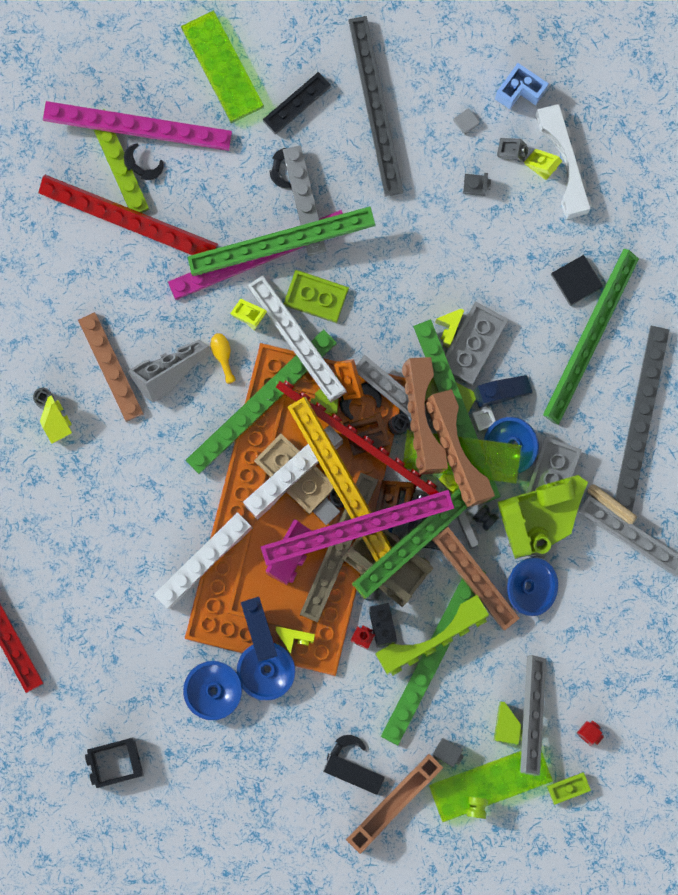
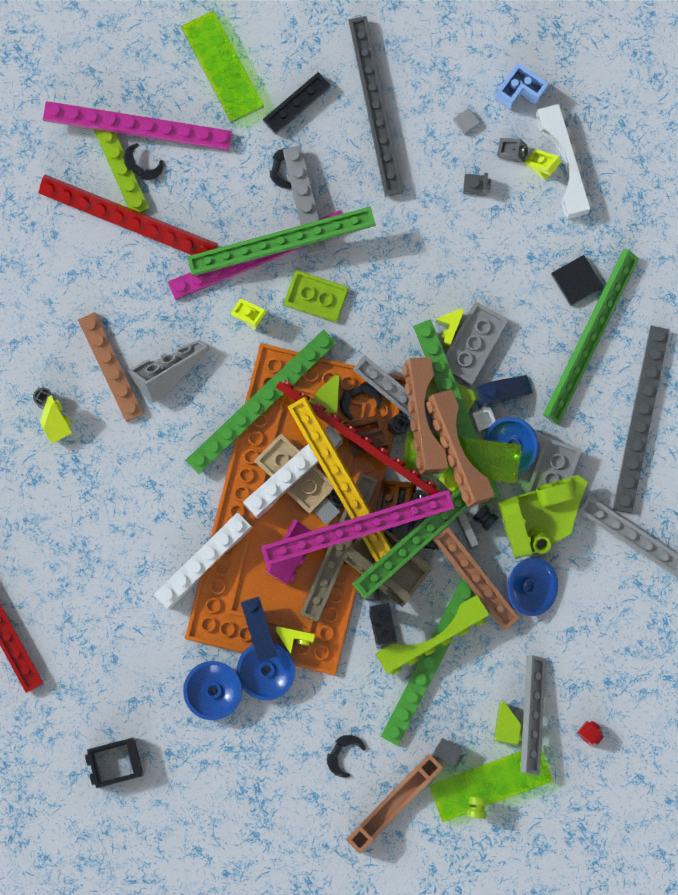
yellow piece [210,333,236,384] -> none
white tile [248,275,346,403] -> none
black tile [323,753,385,795] -> none
orange plate [334,359,364,400] -> none
red plate [350,625,375,650] -> none
lime plate [547,772,591,805] -> none
tan axle [587,484,637,524] -> none

